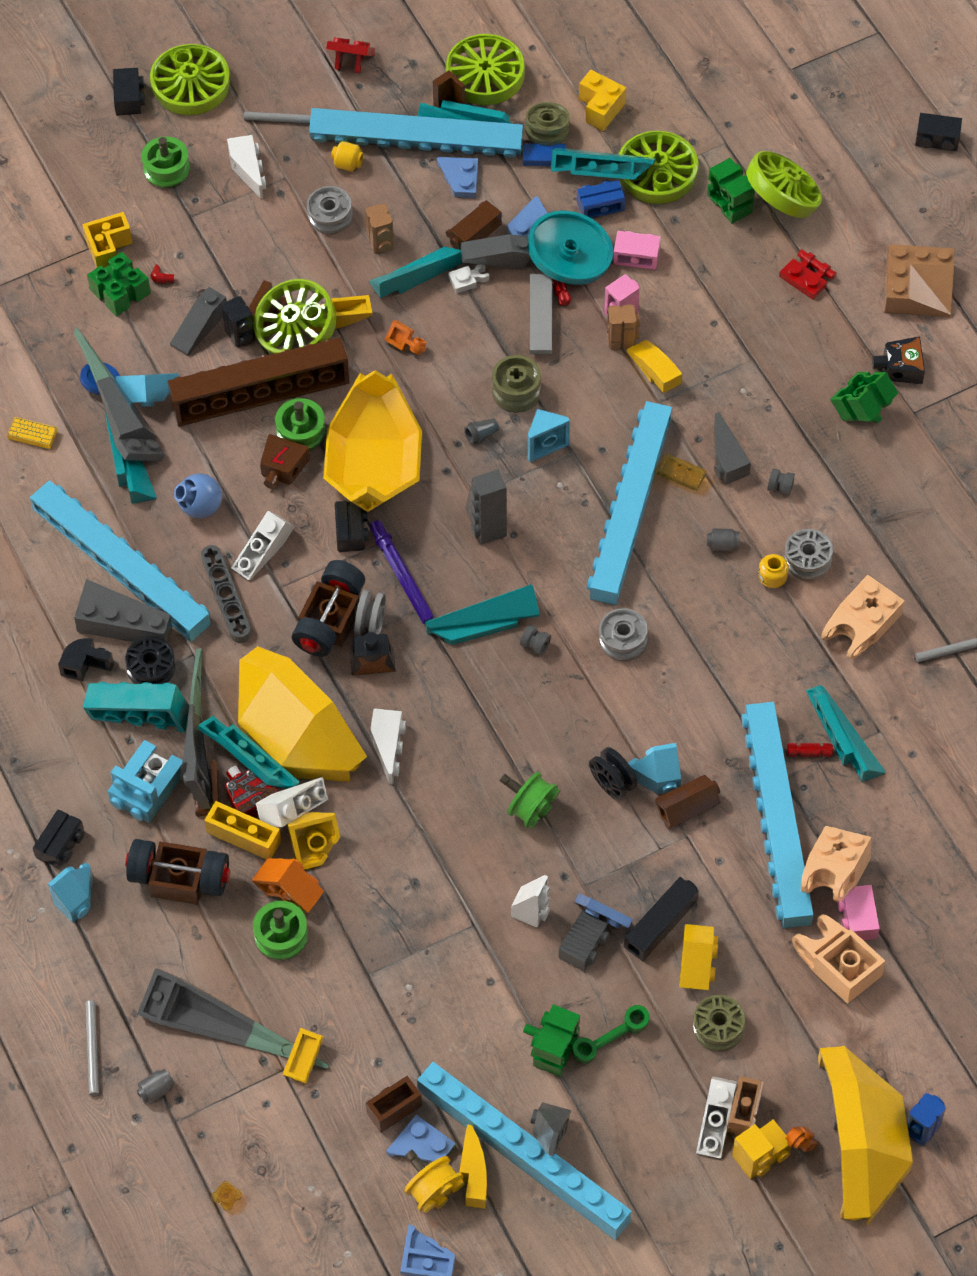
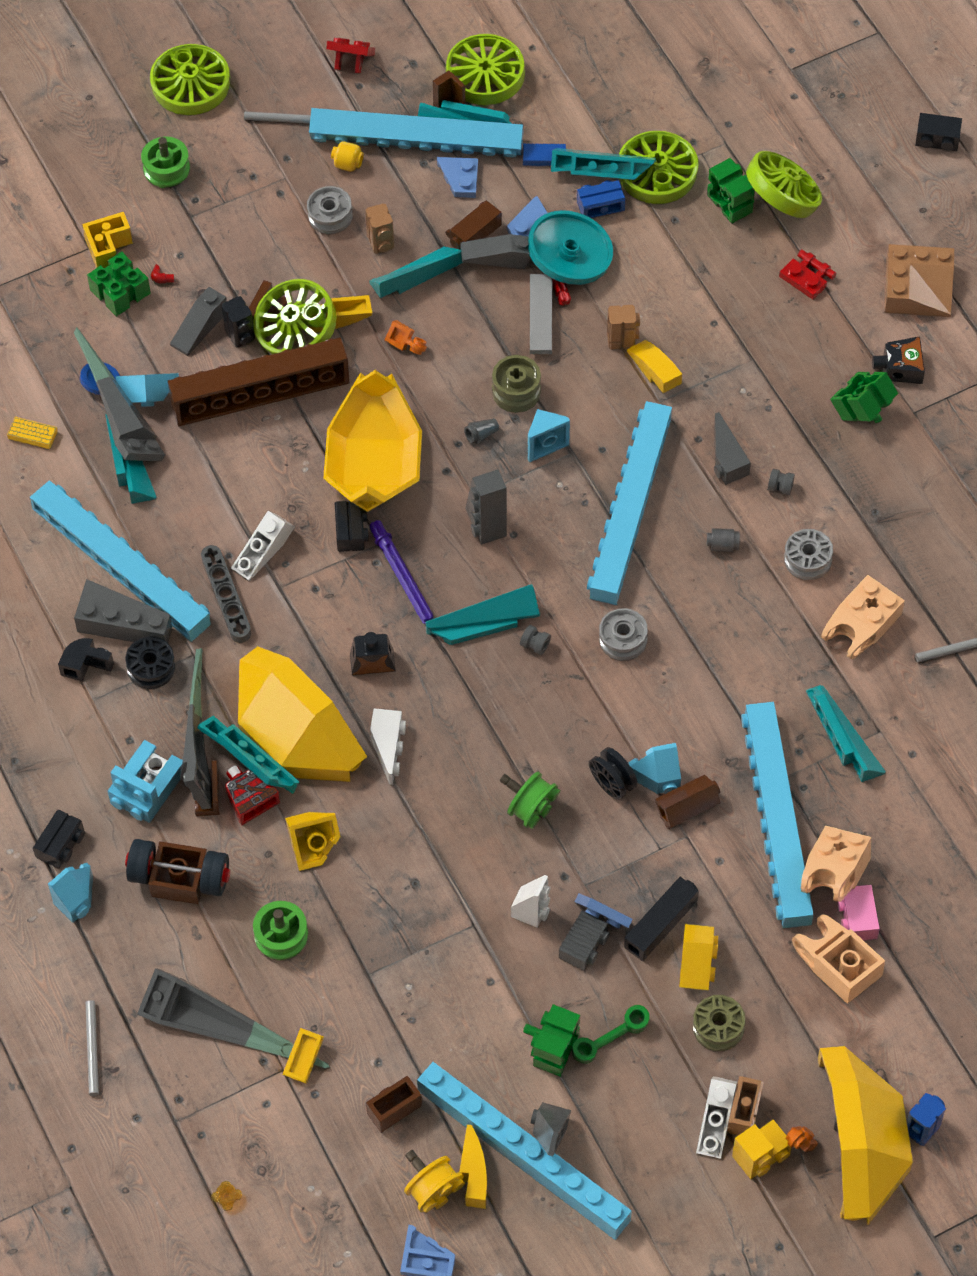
teal wedge [83,682,189,732] -> none
black brick [113,68,145,115] -> none
flat silver brick [136,1069,175,1104] -> none
medium blue brick [174,473,222,519] -> none
yellow brick [204,801,281,860] -> none
white slope [227,135,266,199] -> none
orange brick [251,858,324,913] -> none
white slope [256,778,328,827] -> none
reddish brown torso [260,434,310,489] -> none
bright green wheel [275,398,326,451] -> none
brick [291,560,365,657] -> none
light grey wheel [354,590,386,637] -> none
medium blue wing [386,1115,456,1164] -> none
white plate [448,265,489,294] -> none
olive wheel [525,102,570,145] -> none
yellow brick [579,70,626,131] -> none
bright pink brick [604,274,640,317] -> none
bright pink brick [613,231,660,270] -> none
clear yellow plate [656,453,707,491] -> none
yellow head [758,554,789,588] -> none
red axle [786,743,833,757] -> none

